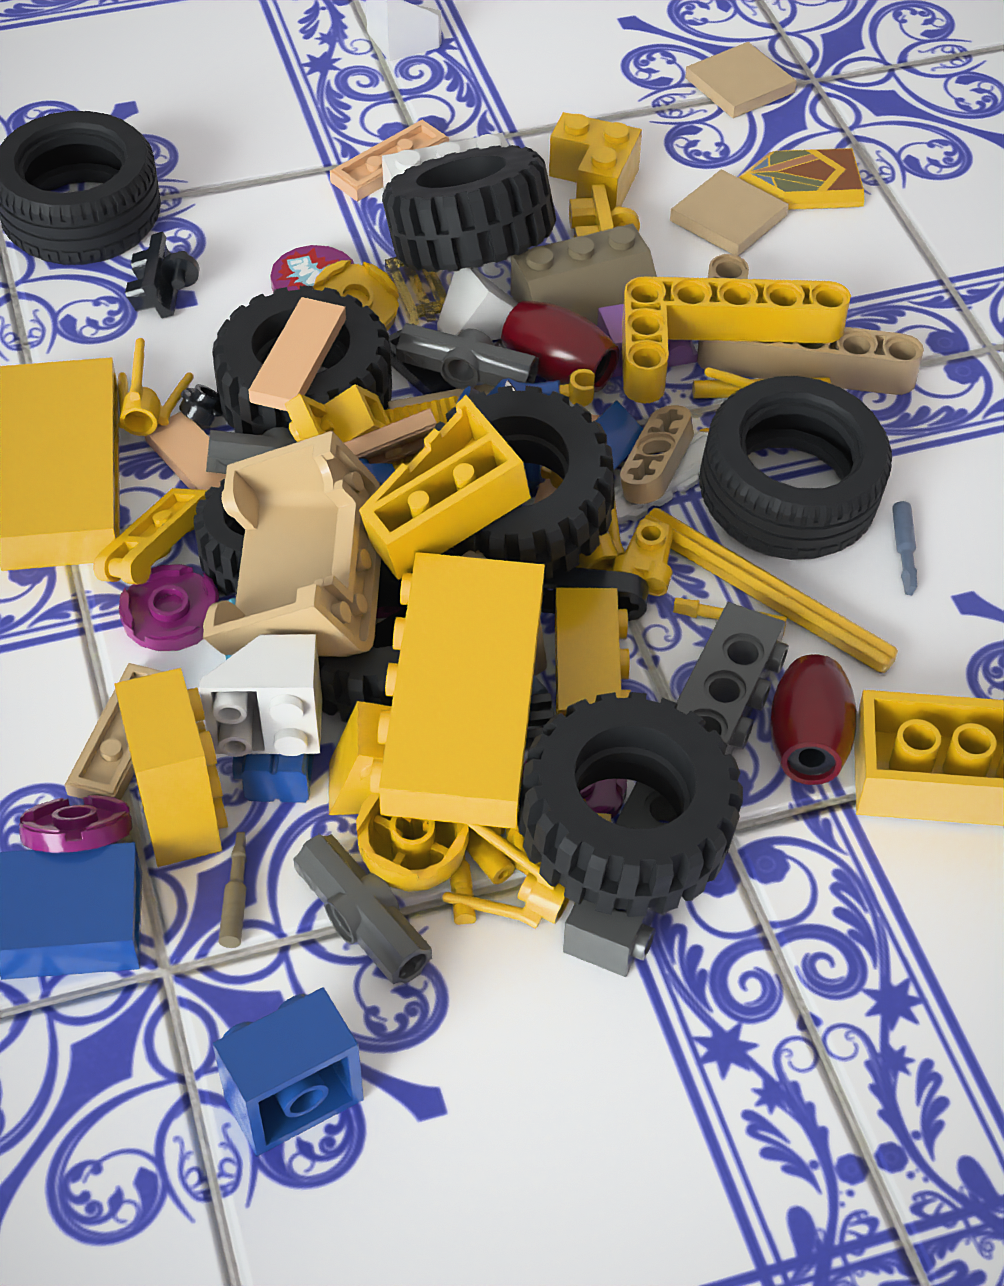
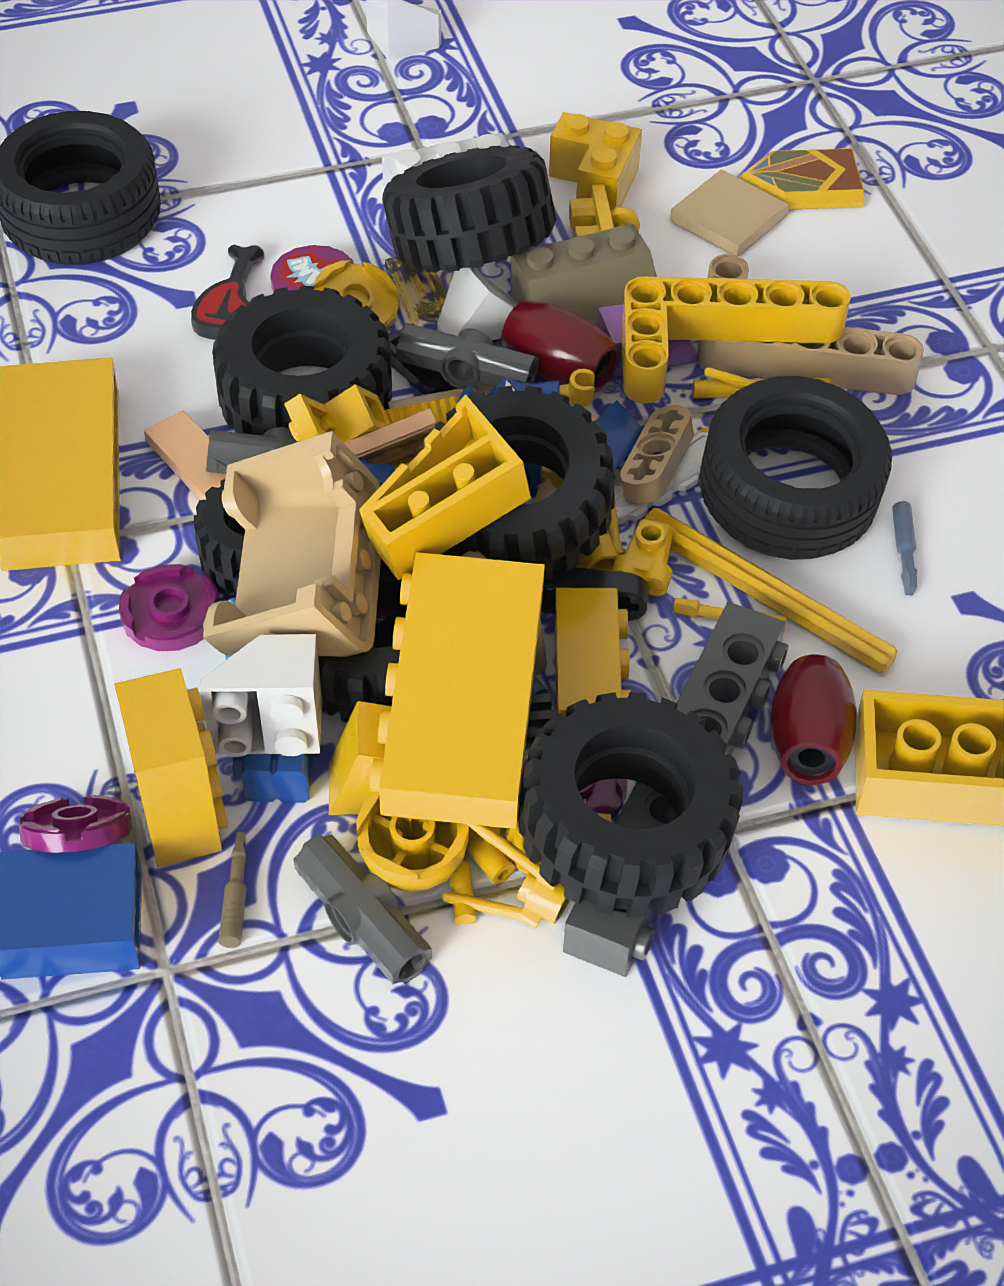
tan tile [64,663,164,800] -> none
yellow plate [93,488,207,584] -> none
yellow plant [118,338,194,436] -> none
black hips [125,232,200,319] -> none
black plate [179,384,223,426] -> none
blue brick [213,987,364,1157] -> none
light nougat tile [249,297,346,411] -> none
light nougat tile [330,119,449,202] -> none
tan tile [685,42,797,118] -> none
none -> black piece [191,244,265,340]

